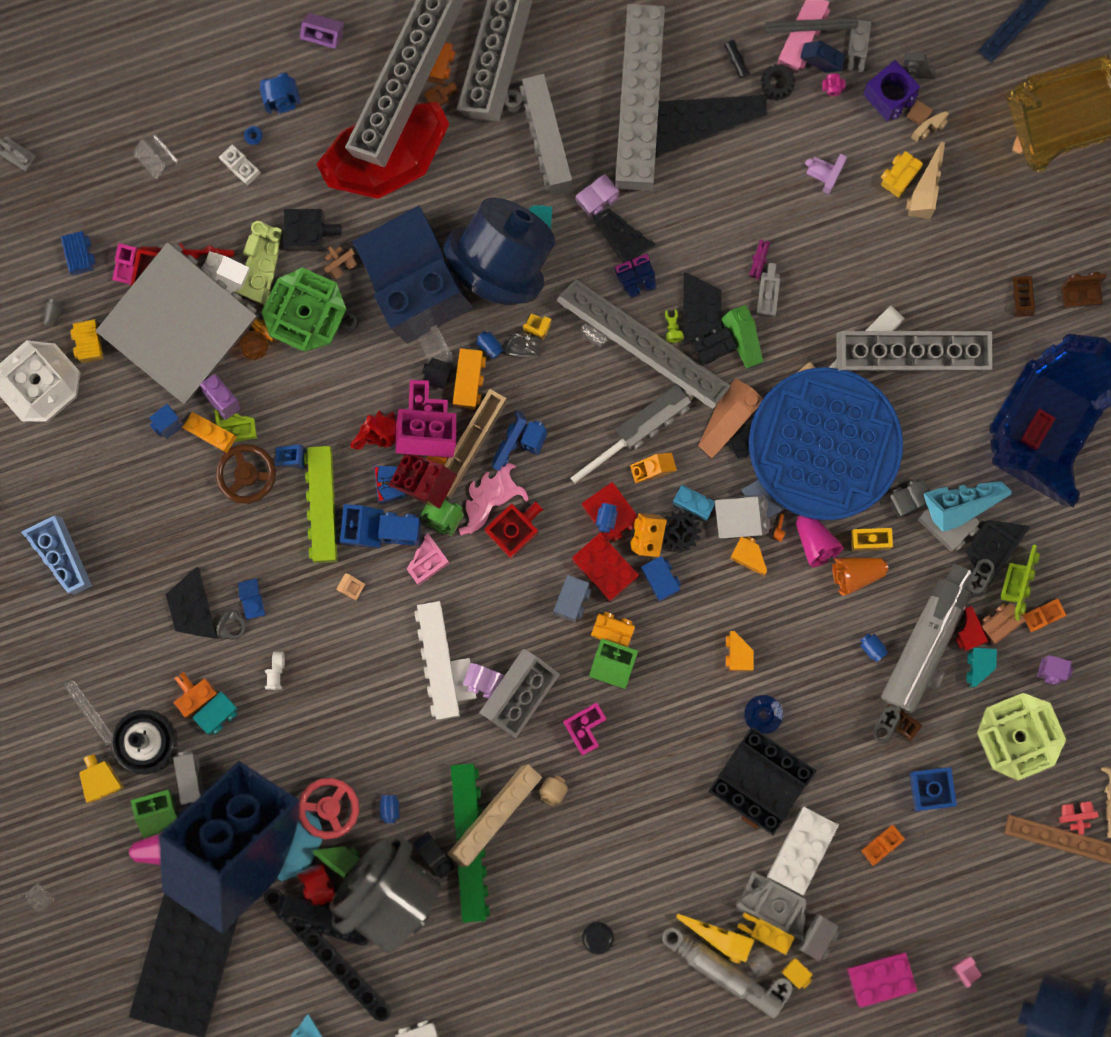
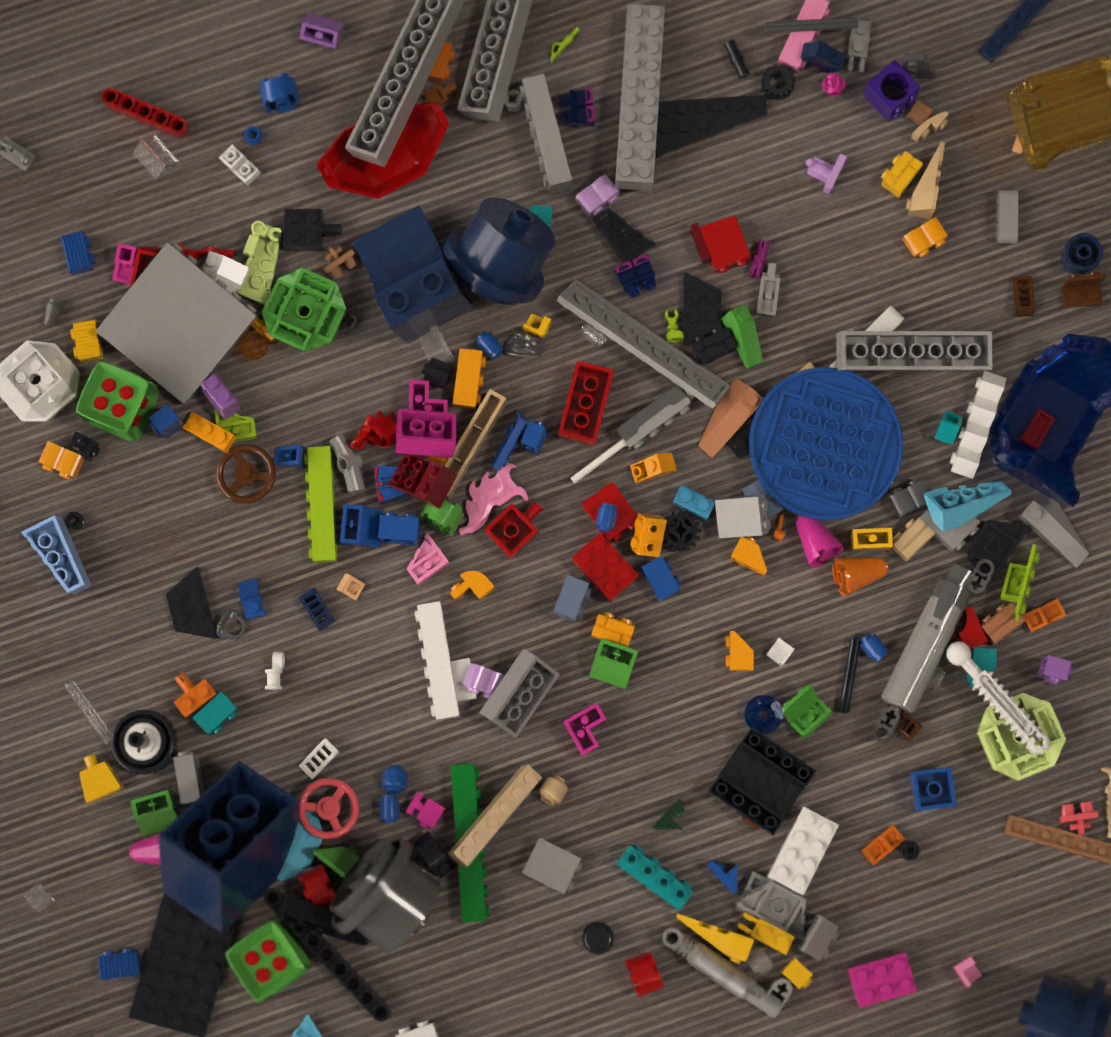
none -> light orange brick [38,441,85,480]
none -> black bush [66,512,85,530]
none -> black brick [67,432,100,461]
none -> bright green piece [76,361,159,442]
none -> blue brick [98,947,142,981]
none -> red beam [101,88,189,138]
none -> bright green piece [225,918,312,1003]
none -> dark blue slope [299,588,336,631]
none -> white slope [299,738,340,780]
none -> light grey piece [329,434,365,493]
none -> blue head [381,765,408,795]
none -> dark pink brick [405,792,446,830]
none -> light orange brick [450,571,495,601]
none -> light grey brick [522,838,583,894]
none -> lime hand [550,27,580,64]
none -> red brick [558,361,614,447]
none -> clear blue hips [560,87,595,128]
none -> teal brick [616,844,693,911]
none -> red brick [624,951,664,998]
none -> clear green slope [652,799,685,830]
none -> dark red tile [690,222,710,264]
none -> red brick [699,215,751,274]
none -> blue slope [706,860,738,894]
none -> white panel [766,638,794,667]
none -> bright green bracket [781,684,833,740]
none -> black axle [838,637,861,714]
none -> tan brick [892,517,936,562]
none -> black wheel [898,840,920,860]
none -> light orange brick [902,217,948,258]
none -> teal brick [935,410,963,445]
none -> white gear [946,641,1050,755]
none -> white brick [949,371,1006,479]
none -> light grey beam [996,190,1018,244]
none -> light grey wedge [1018,489,1089,568]
none -> dark blue brick [1061,233,1103,276]

